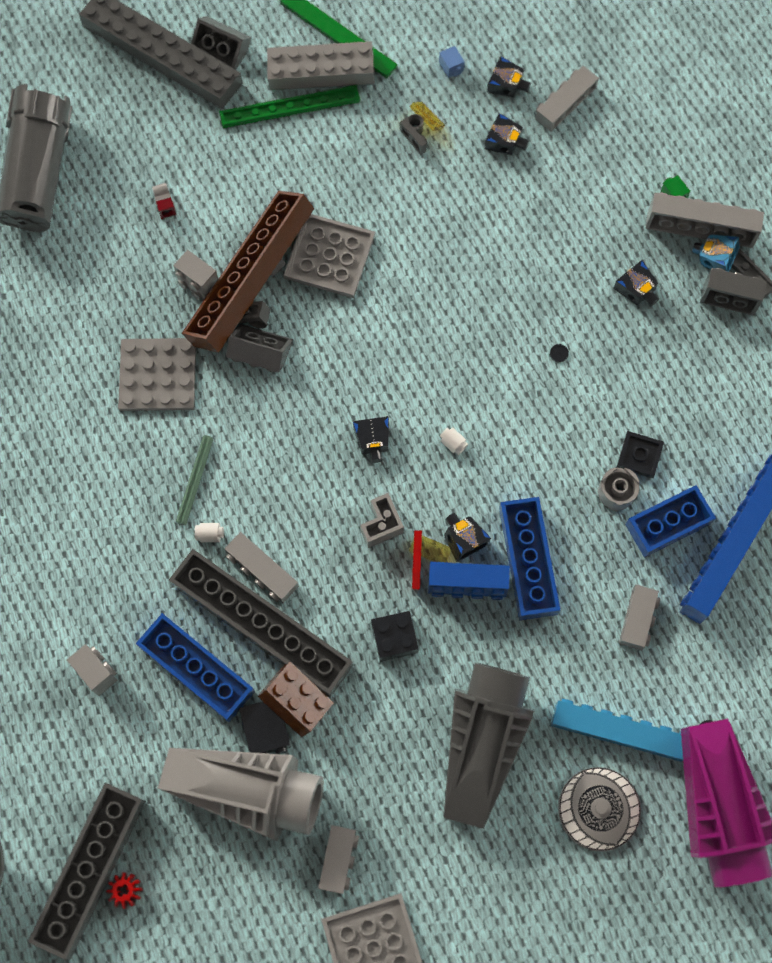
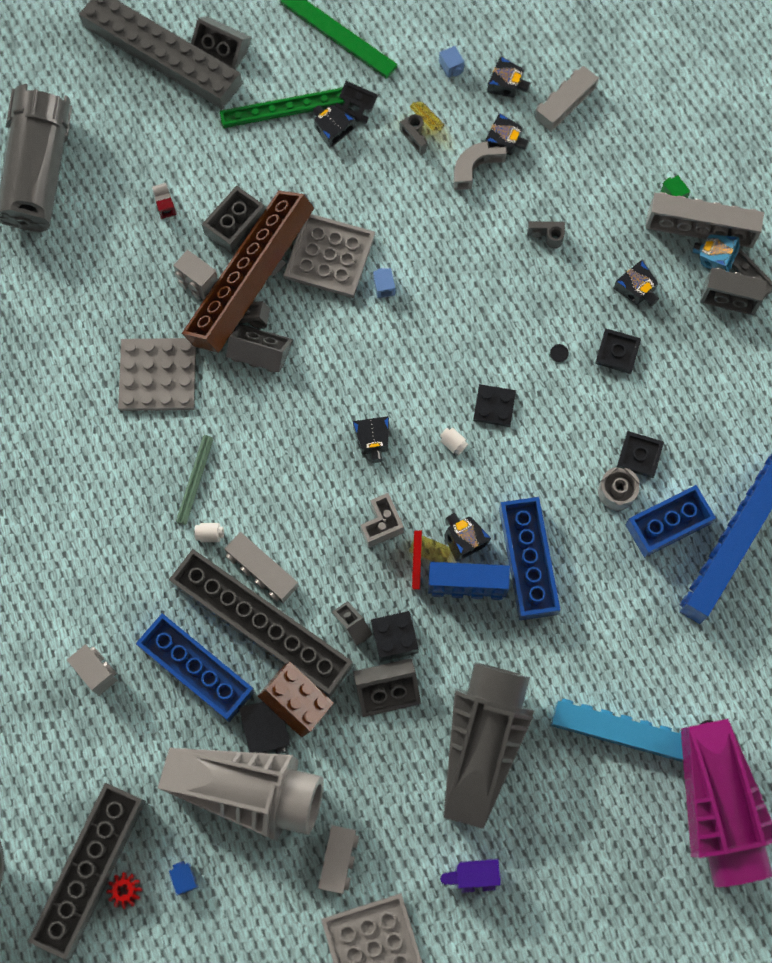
light grey brick [267,41,375,90] -> none
dish [558,767,641,851] -> none
light grey brick [619,585,660,651] -> none
none -> blue brick [169,861,199,895]
none -> dark grey brick [202,185,265,254]
none -> black torso [312,105,355,148]
none -> dark grey slope [332,601,373,646]
none -> black plate [335,81,378,124]
none -> dark grey slope [353,658,421,717]
none -> medium blue brick [373,268,395,298]
none -> dark purple hinge [439,859,501,893]
none -> light grey arch [453,142,506,190]
none -> black plate [473,384,516,427]
none -> dark grey plate [527,221,565,249]
none -> black plate [595,328,641,374]

